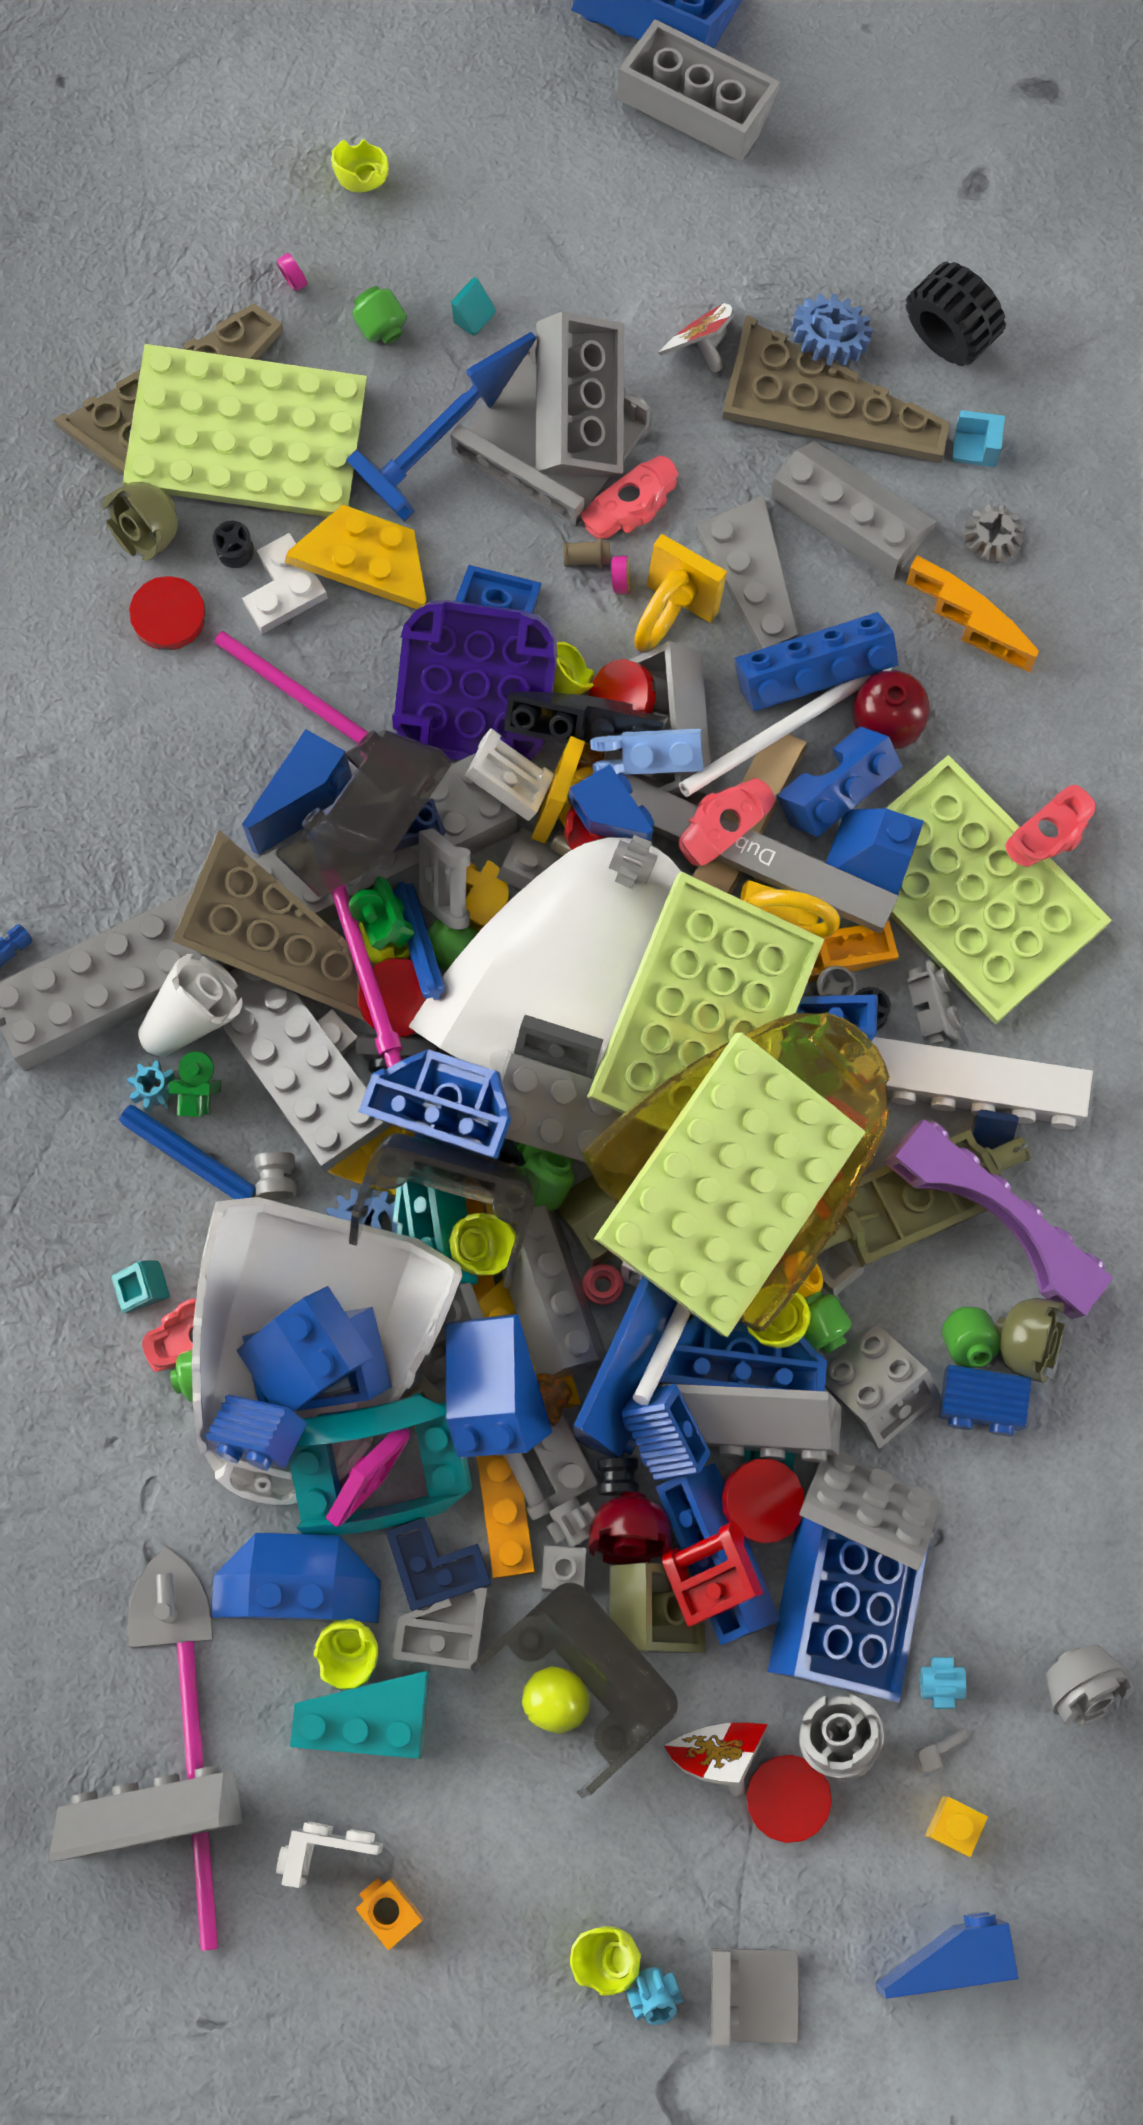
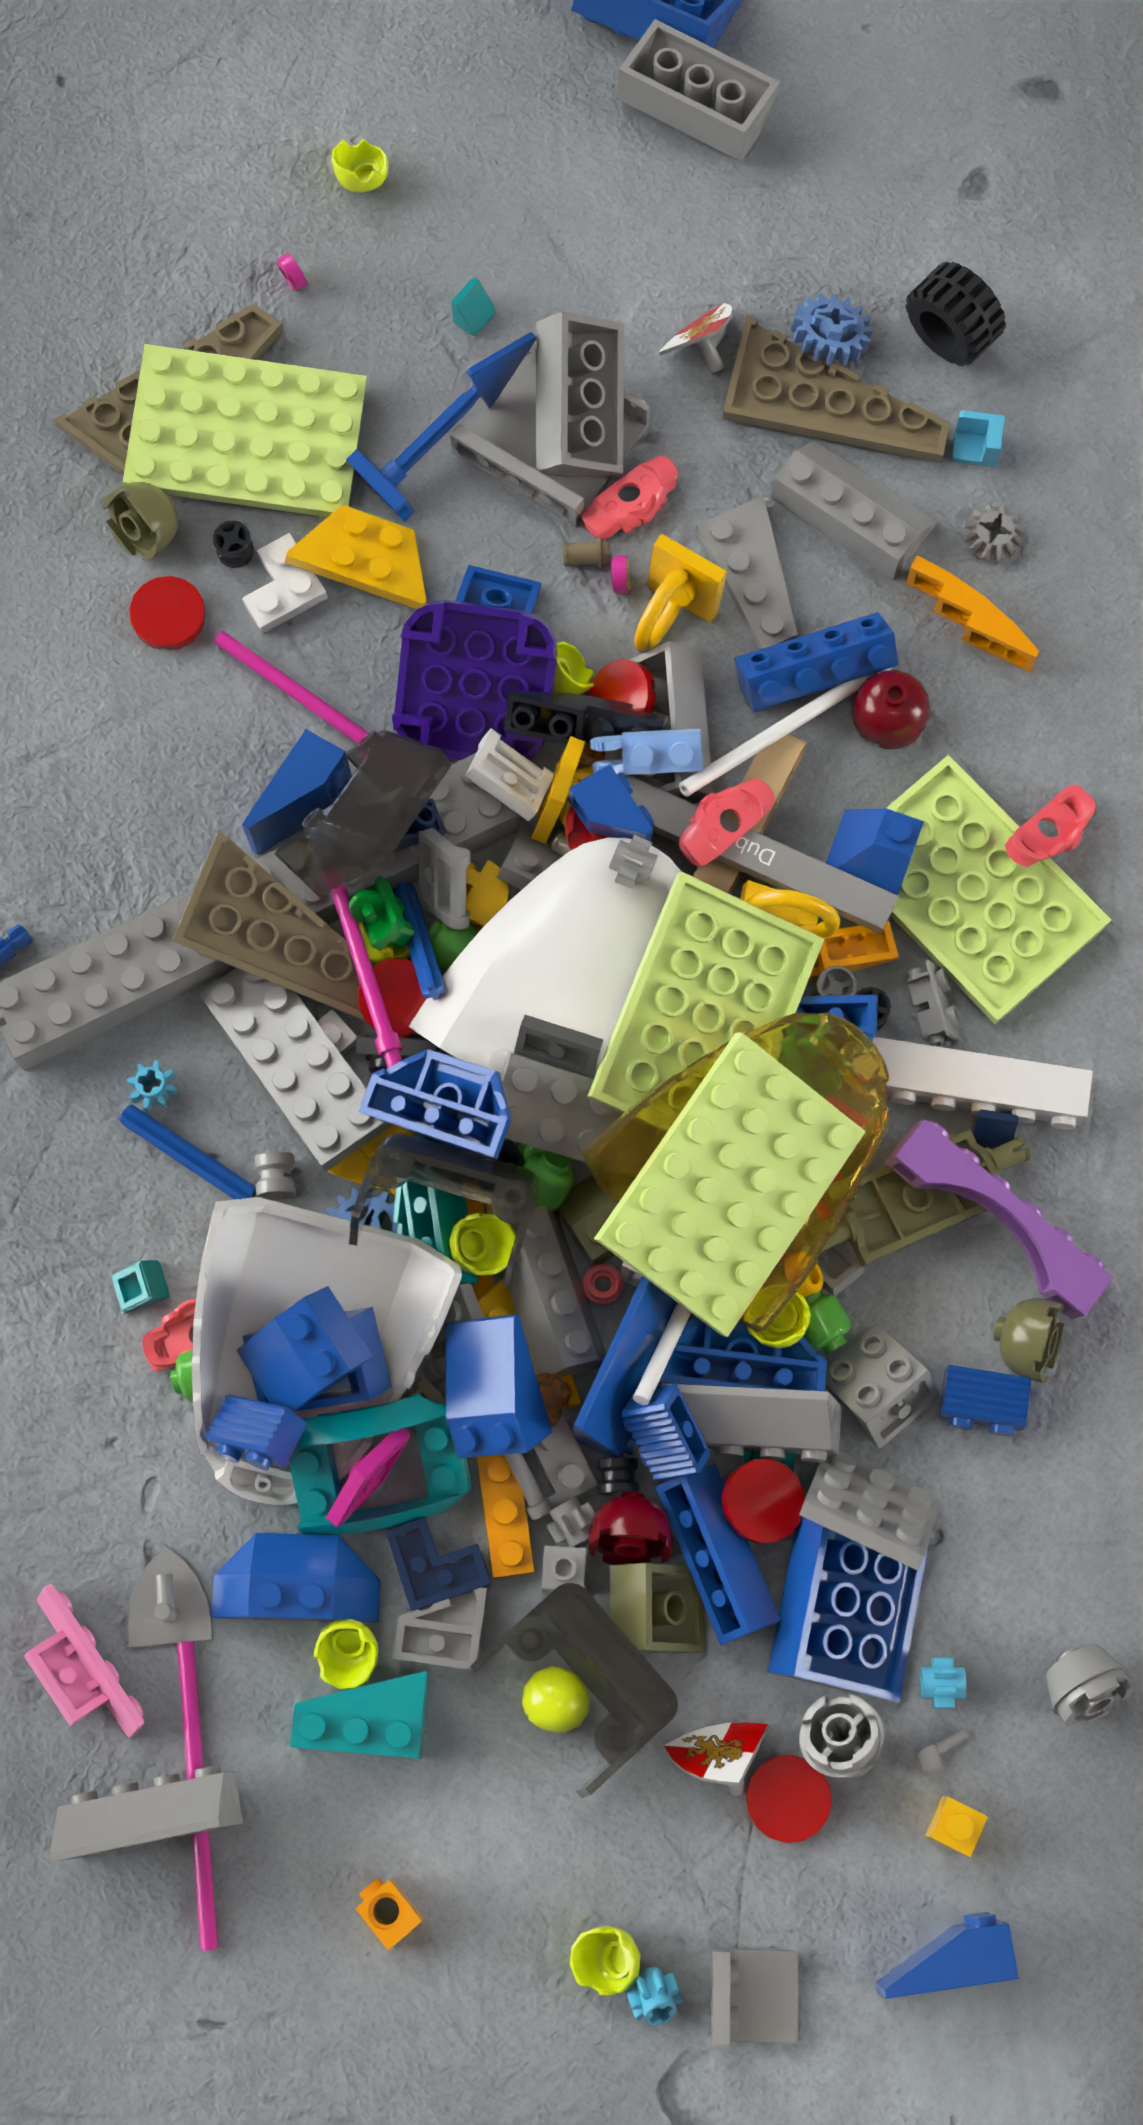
white cone [138,954,243,1057] -> none
green hips [168,1051,222,1117] -> none
white bracket [276,1822,383,1888] -> none
bright green head [352,286,407,345] -> none
red plate [662,1521,764,1627] -> none
blue arch [776,726,902,837] -> none
bright green head [941,1307,1001,1368] -> none
none -> bright pink bracket [24,1584,144,1738]

